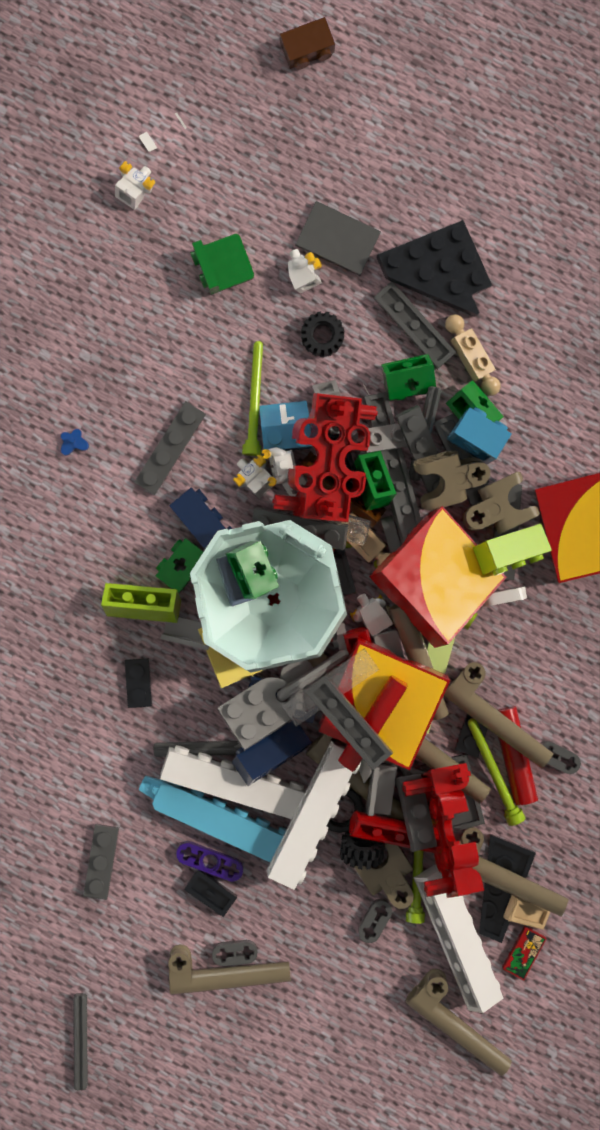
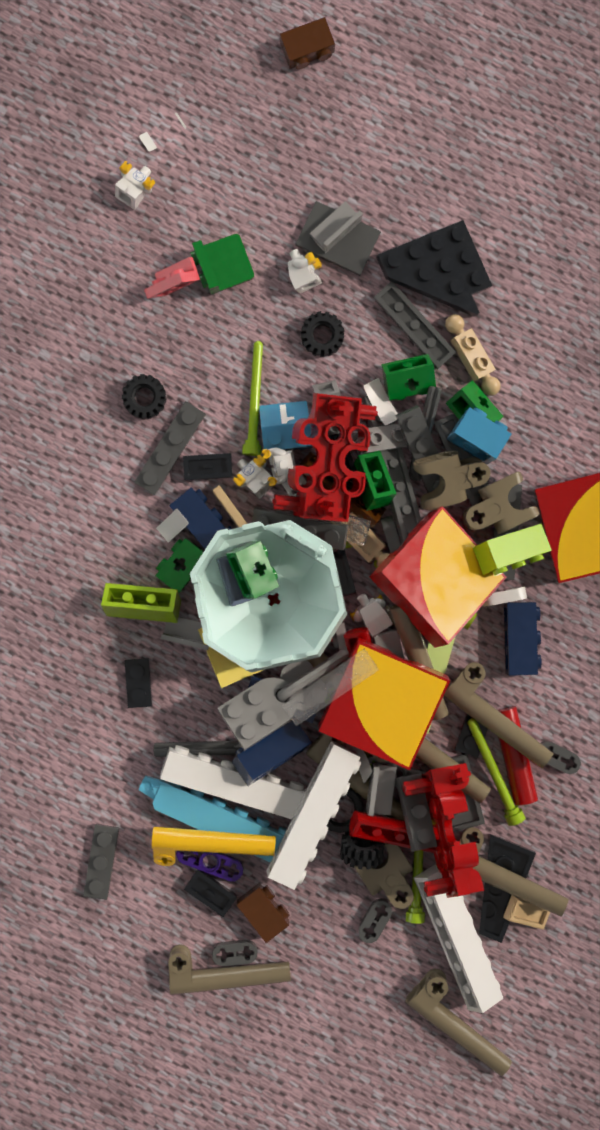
blue piece [61,429,89,456] -> none
dark grey axle [73,993,88,1091] -> none
dark grey plate [306,675,393,770] -> none
red brick [338,675,408,772] -> none
tile [502,925,547,980] -> none
none -> black tyre [122,374,167,419]
none -> coral bracket [144,257,200,299]
none -> yellow axle [152,827,276,866]
none -> white sticker [156,509,189,543]
none -> black plate [183,453,233,481]
none -> tan tile [213,485,247,528]
none -> reddish brown brick [237,882,290,943]
none -> light grey panel [310,201,363,253]
none -> white sticker [364,378,398,425]
none -> dark blue brick [504,602,542,676]

